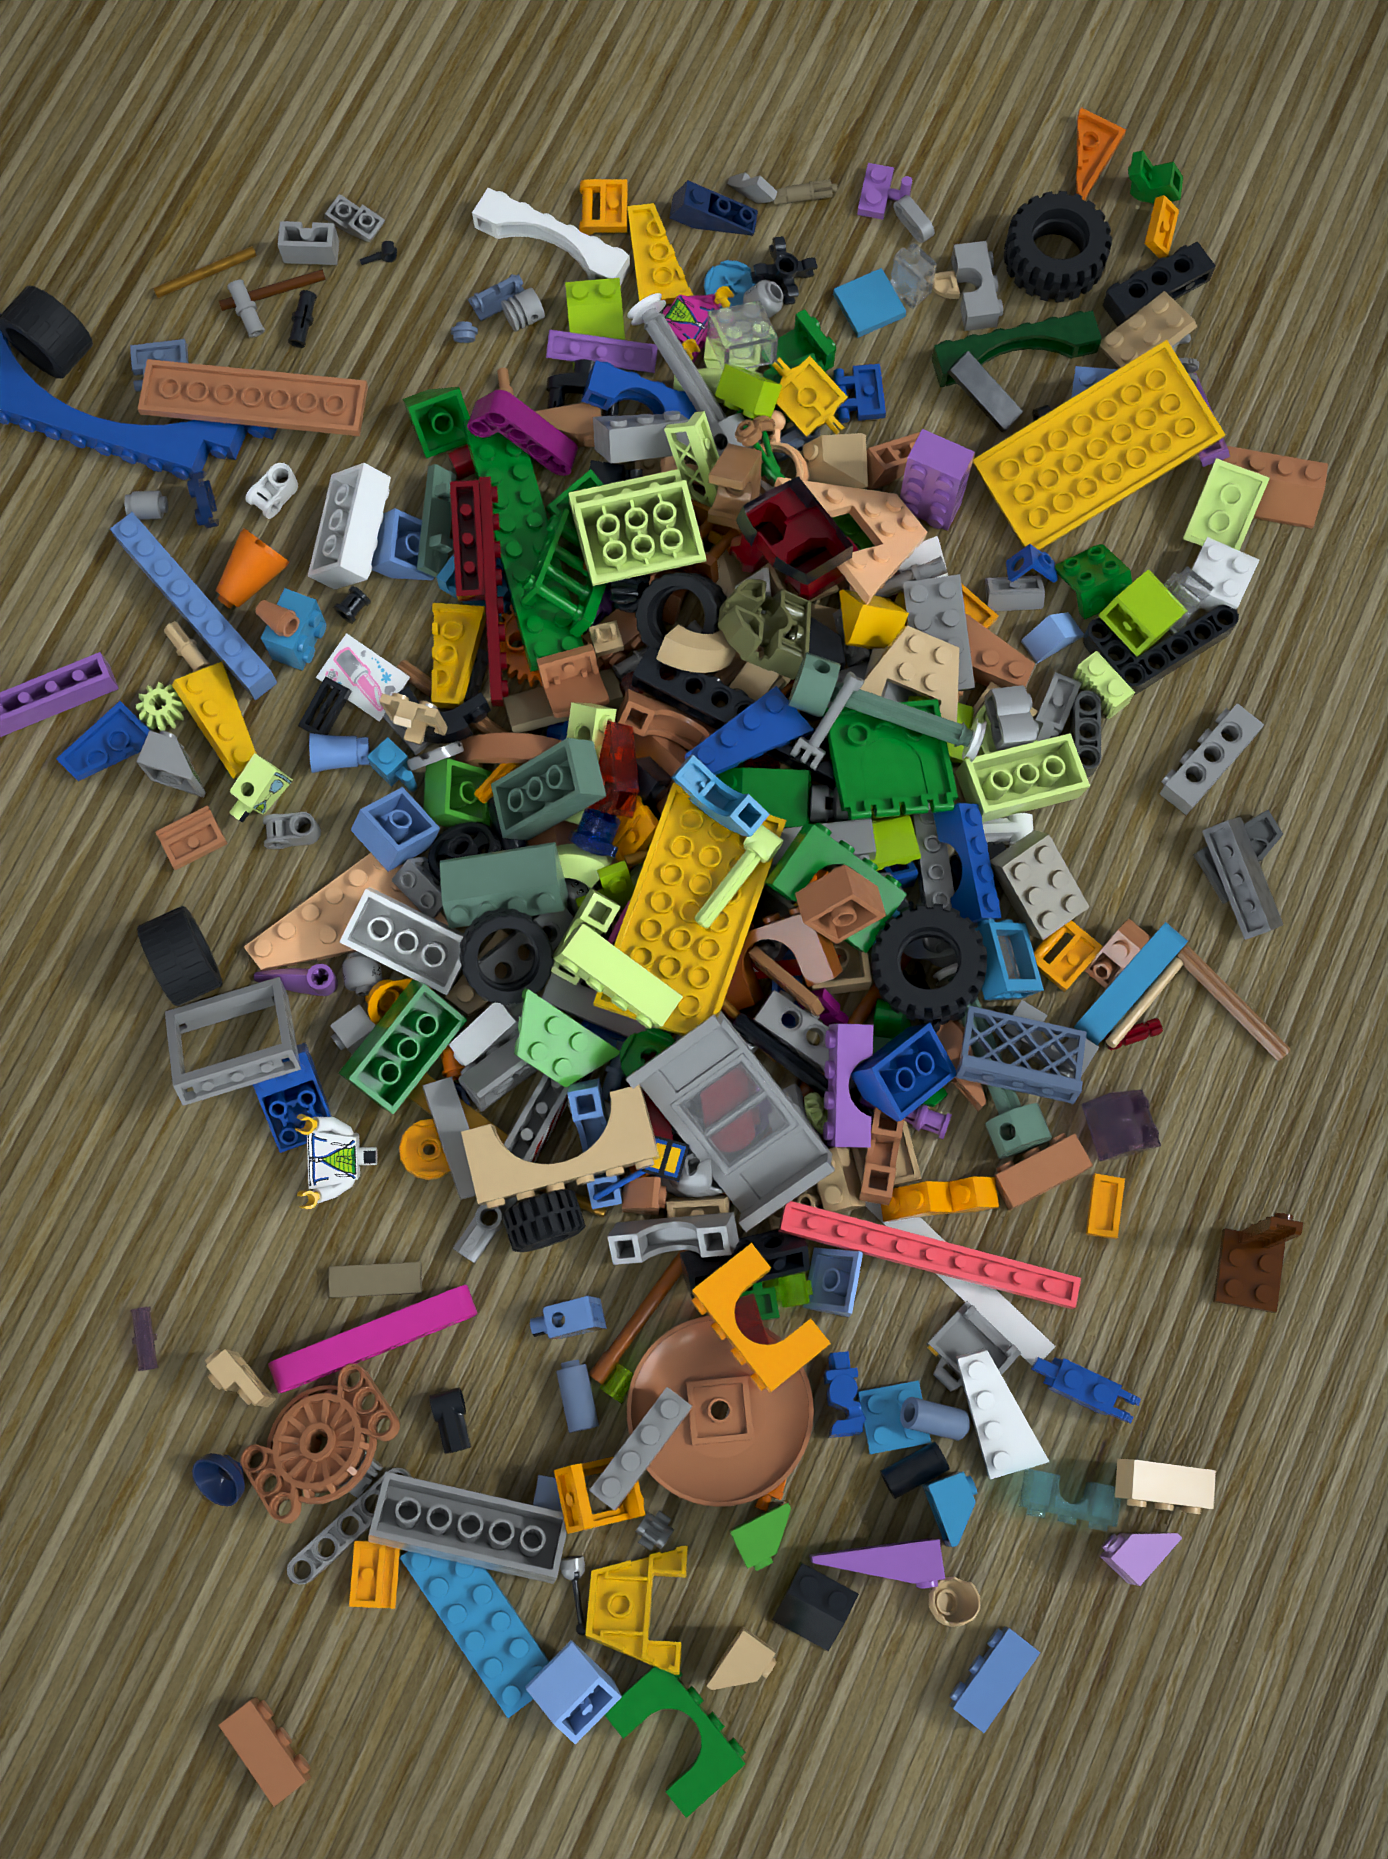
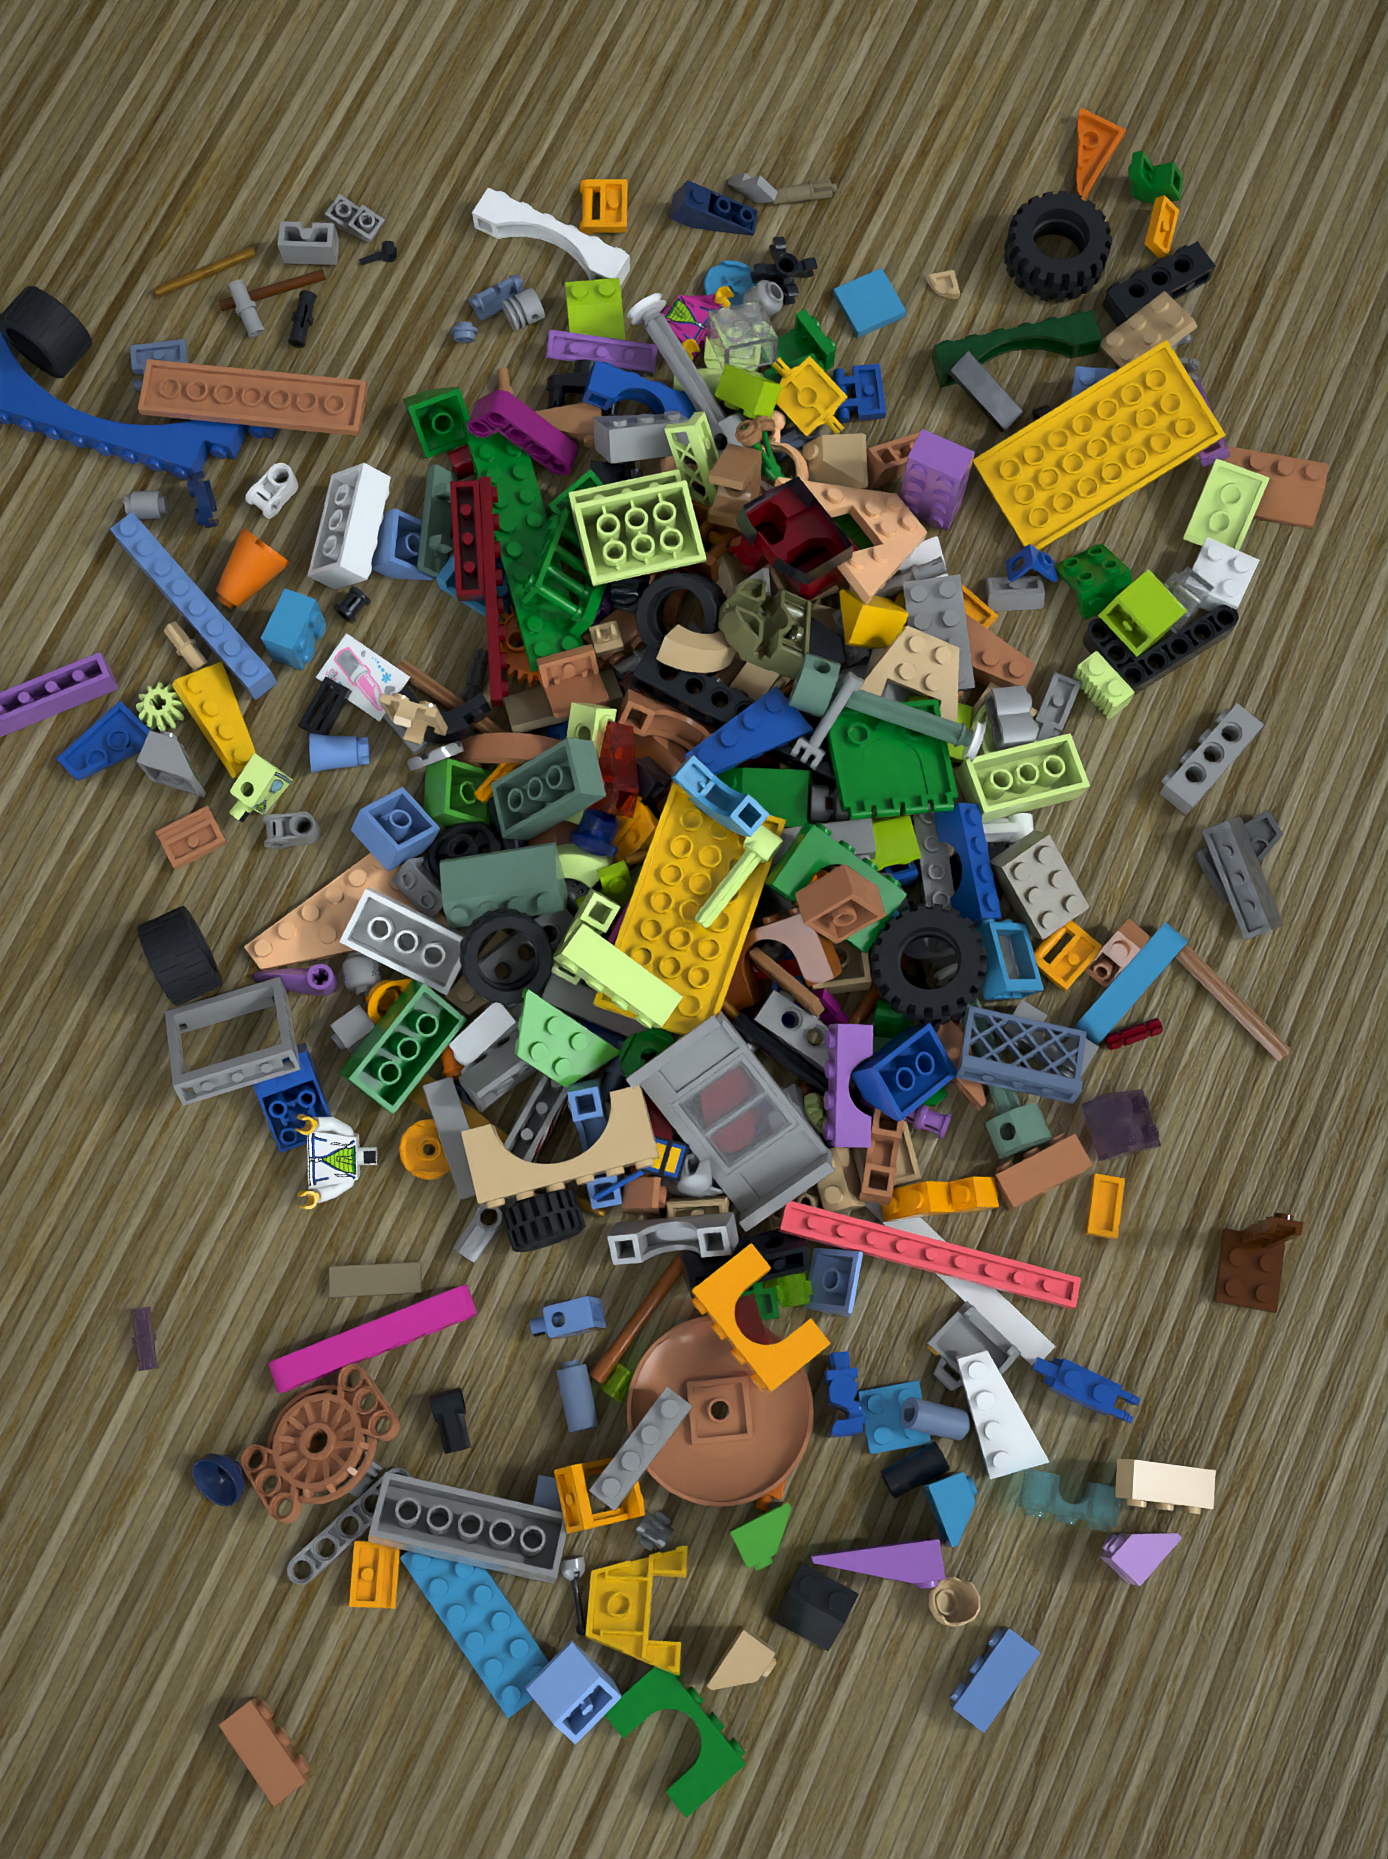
tan plate [205,1349,276,1407] -> none
nougat cone [256,600,300,637] -> none
dark azure brick [367,737,417,792] -> none
yellow wing [431,603,486,709] -> none
yellow wing [627,203,693,304] -> none
medium lavender plate [857,163,912,220] -> none
clear brick [891,242,937,309] -> none
light grey beam [893,195,935,243] -> none
light grey arch [951,241,1003,331] -> none
light blue slope [1021,612,1084,664] -> none
dark grey beam [1070,690,1101,778] -> none
tan bar [1106,957,1184,1048] -> none

